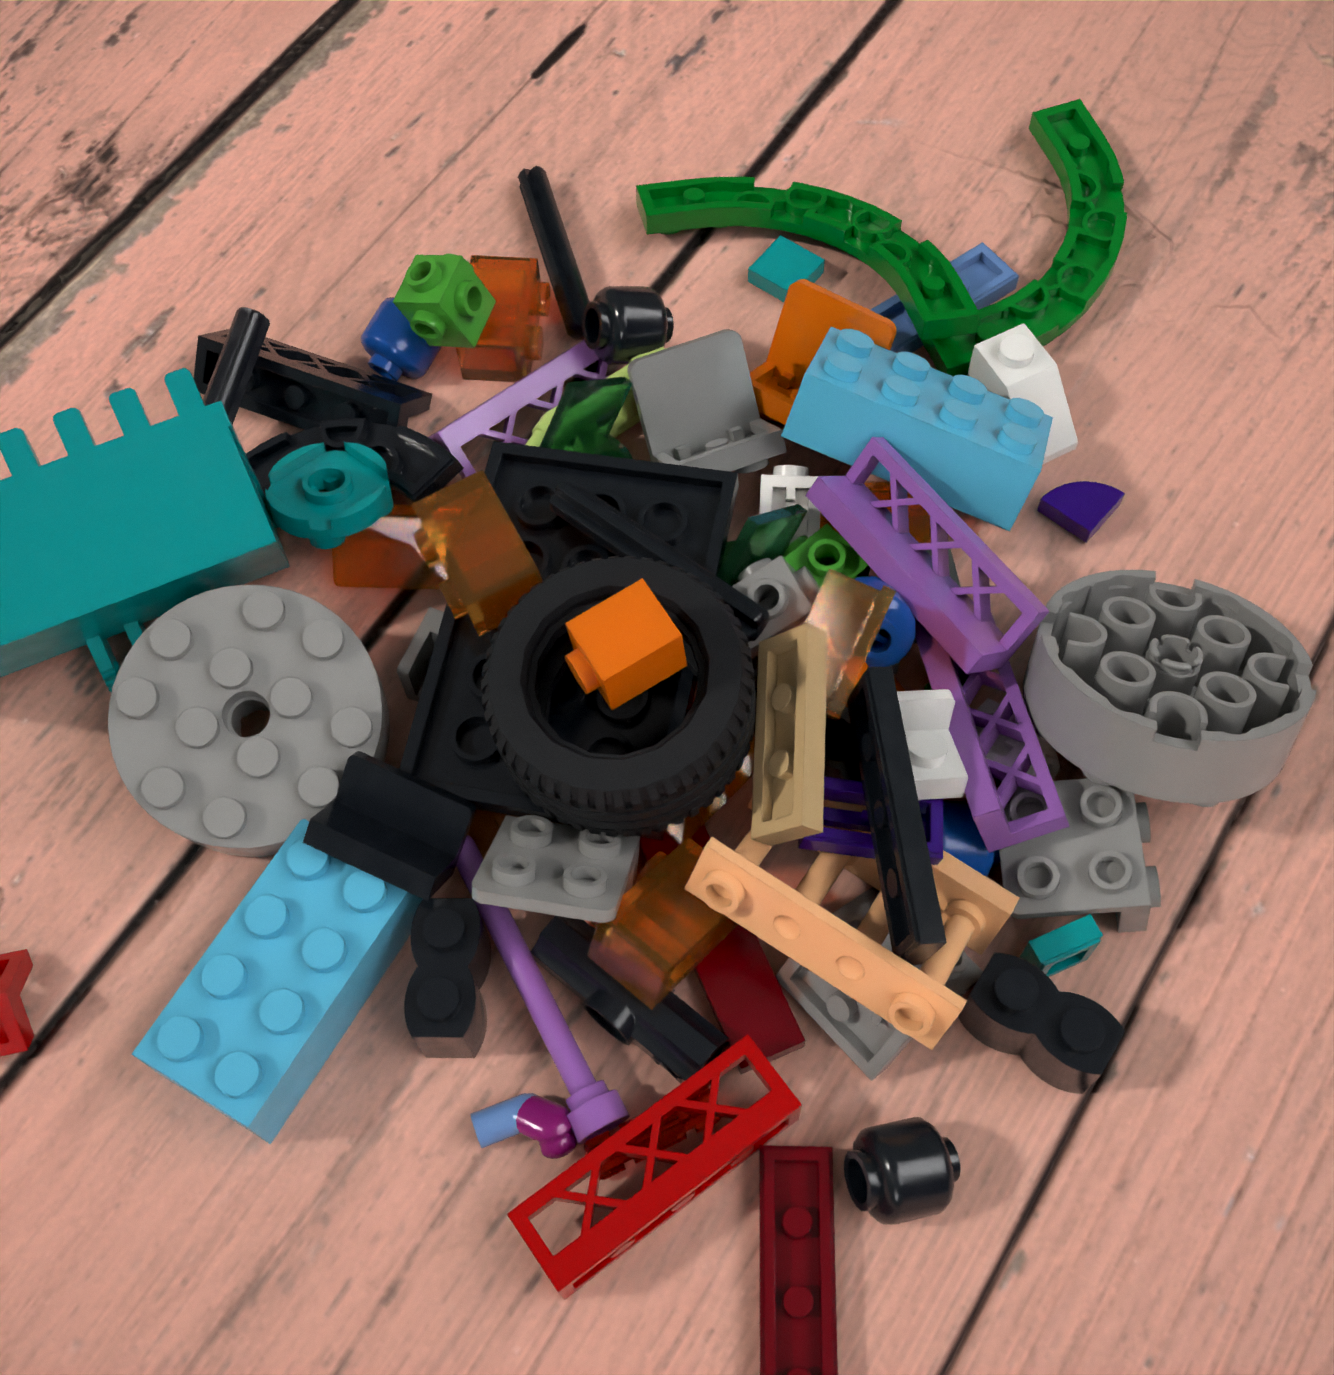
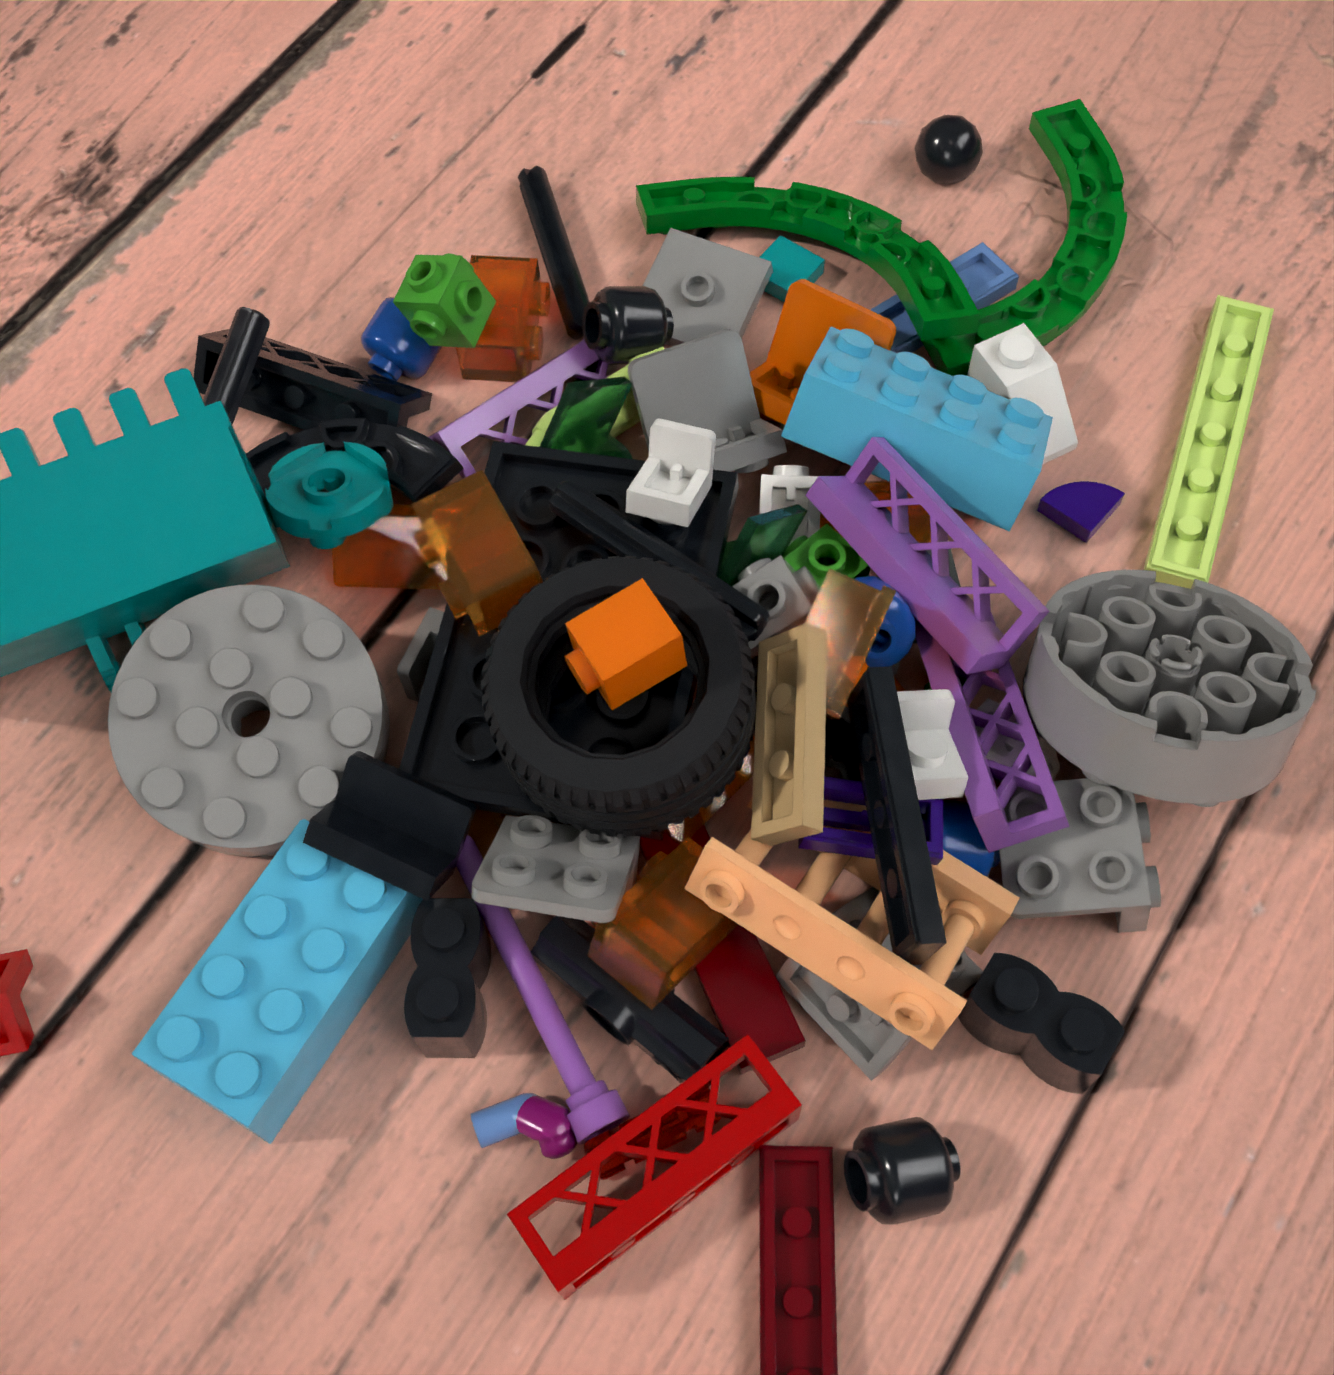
teal tile [1019,914,1103,977] -> none
none -> white bracket [625,418,716,527]
none -> light grey plate [643,228,773,346]
none -> black piece [915,115,983,184]
none -> yellowish green tile [1143,295,1274,589]

